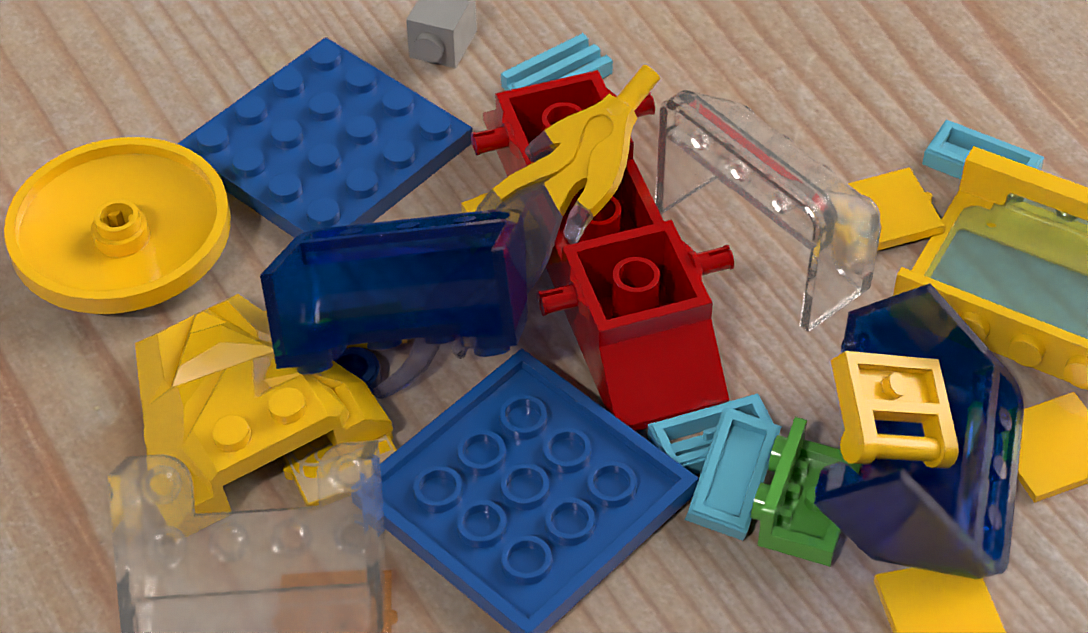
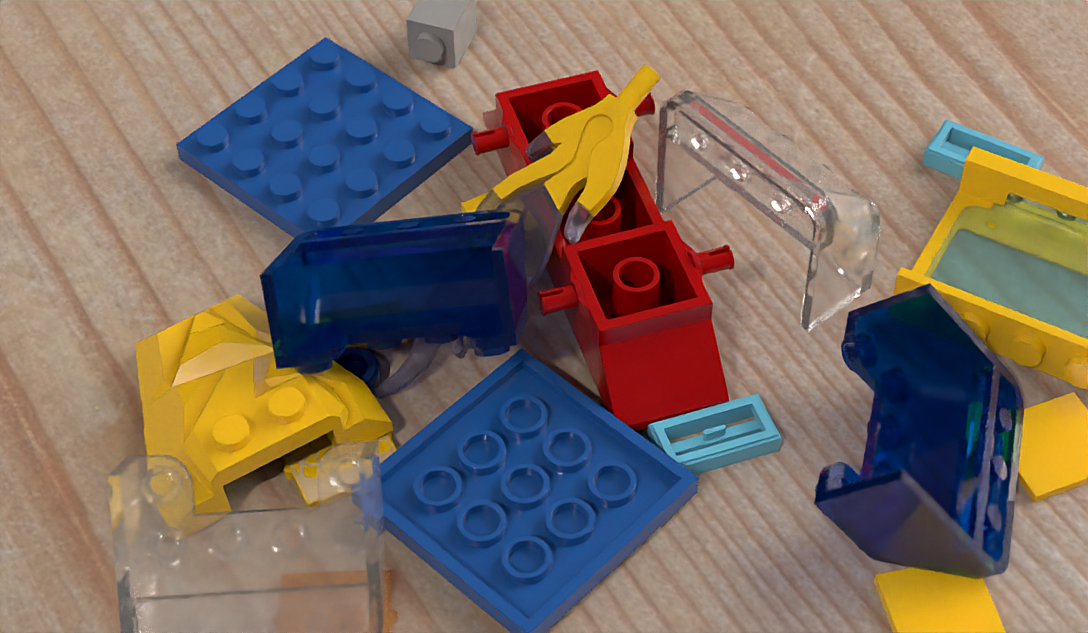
yellow dish [4,137,231,314] -> none
medium azure tile [501,33,613,91] -> none
medium azure tile [685,406,782,541] -> none
bright green bracket [751,417,862,567] -> none
yellow piece [821,167,945,257] -> none
yellow plate [830,351,959,469] -> none

